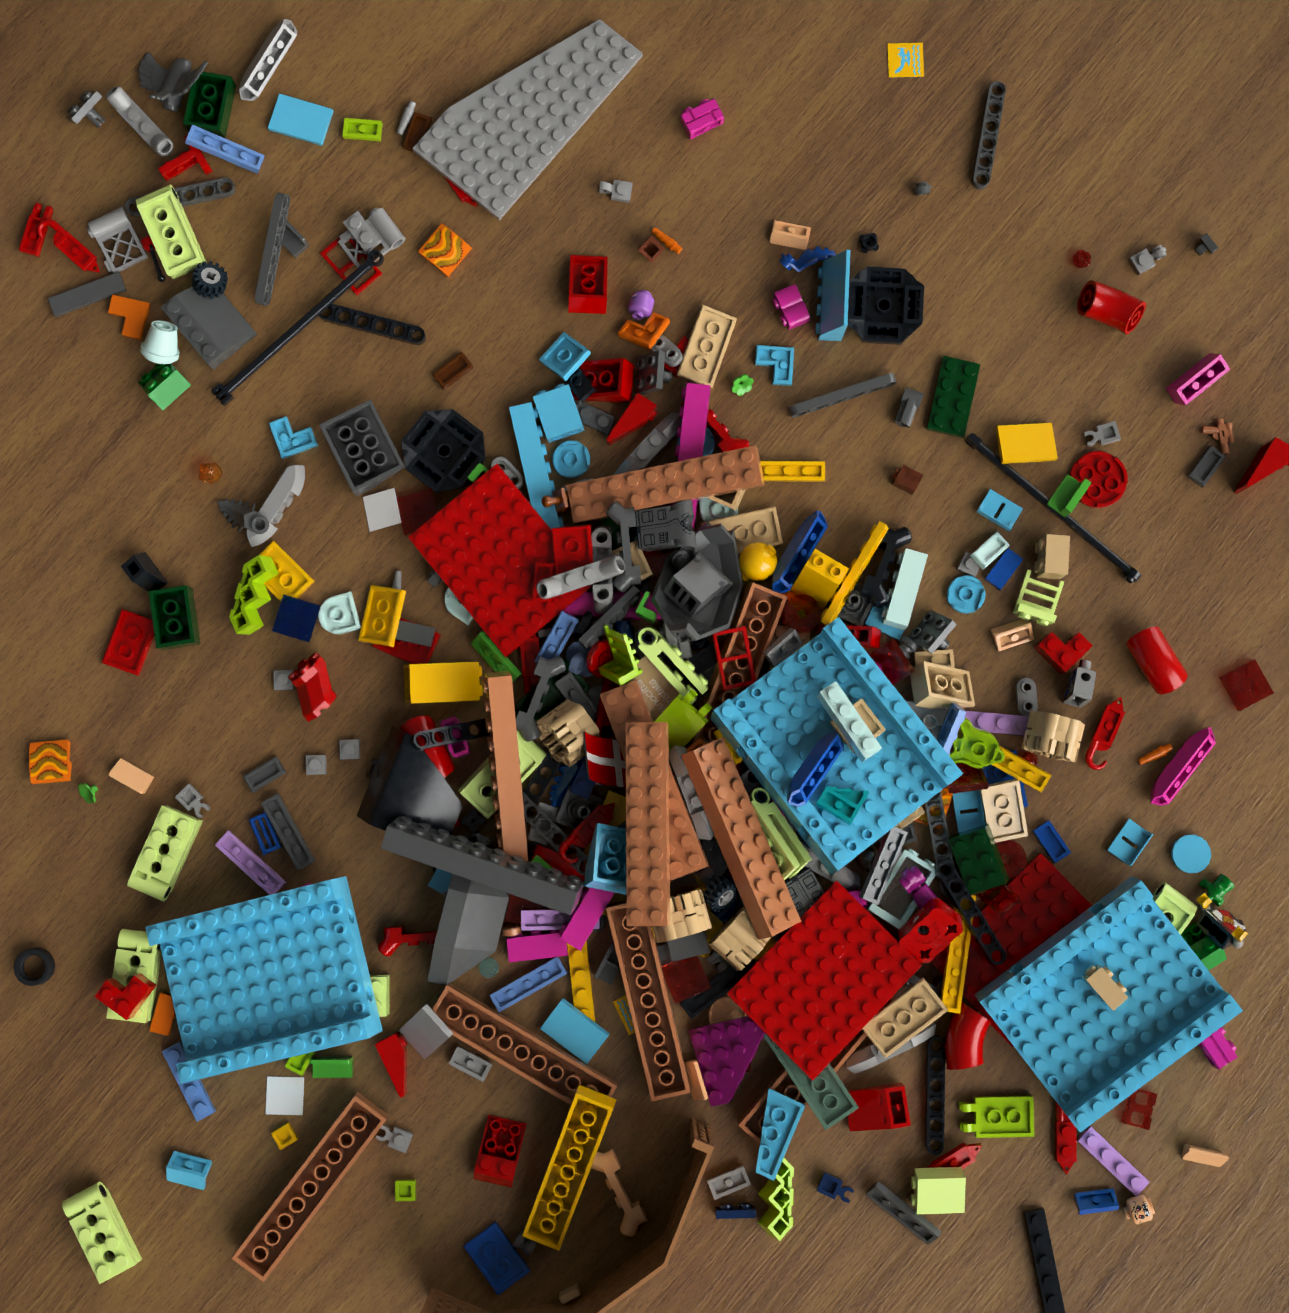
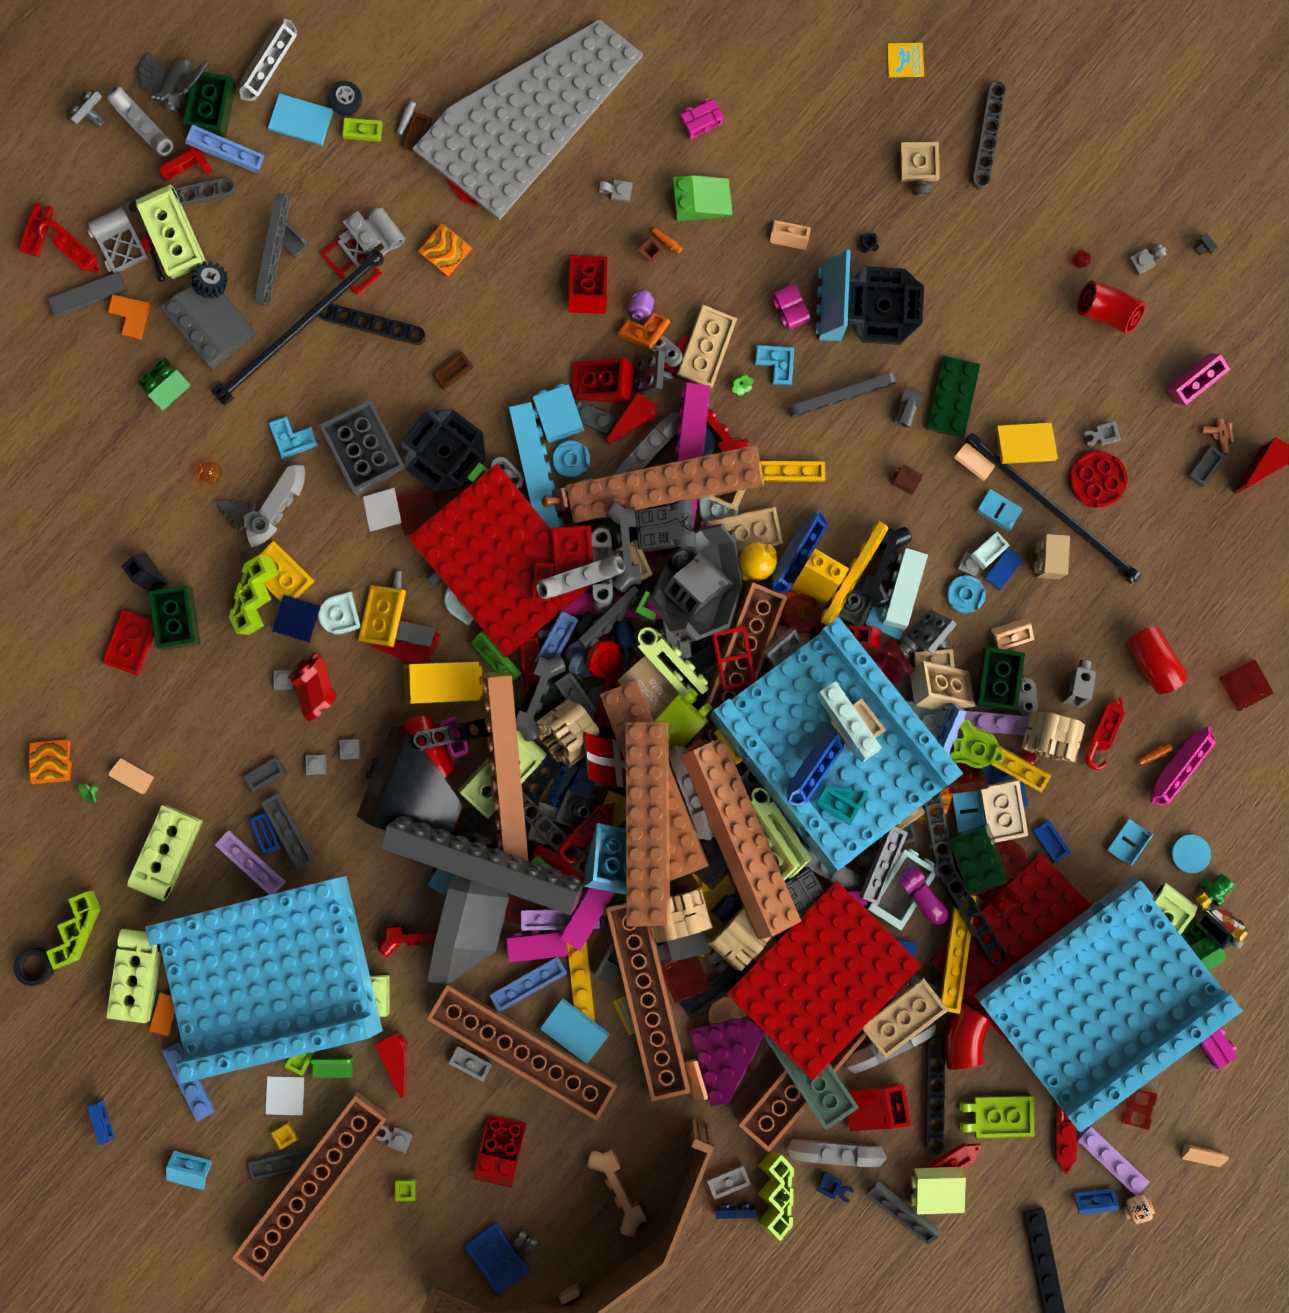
yellowish green hinge [62,1182,142,1284] -> none
red brick [94,974,156,1020] -> none
light aqua piece [140,320,180,364] -> none
light grey plate [175,784,211,818] -> none
light grey tile [398,1004,453,1060] -> none
clear light blue tile [479,958,499,978] -> none
nougat tile [501,923,522,936] -> none
yellow brick [522,1085,617,1251] -> none
medium azure tile [539,332,591,381] -> none
black plate [566,366,596,403] -> none
lime plate [598,624,643,686] -> none
black wheel [703,874,739,912] -> none
medium azure wing [756,1088,806,1181] -> none
blue plant [779,246,836,272] -> none
red axle [898,898,963,964] -> none
yellowish green plate [1012,570,1064,626] -> none
red brick [1033,632,1093,675] -> none
bright green panel [1047,475,1091,517] -> none
tan brick [1083,964,1128,1011] -> none
none -> lime brick [46,891,101,970]
none -> blue plate [87,1100,115,1145]
none -> dark grey tile [247,1145,316,1182]
none -> black wheel [328,81,362,115]
none -> slope [673,176,733,221]
none -> light grey brick [786,1138,887,1167]
none -> tan plate [900,142,940,181]
none -> light nougat slope [955,443,995,481]
none -> dark green brick [975,647,1025,712]

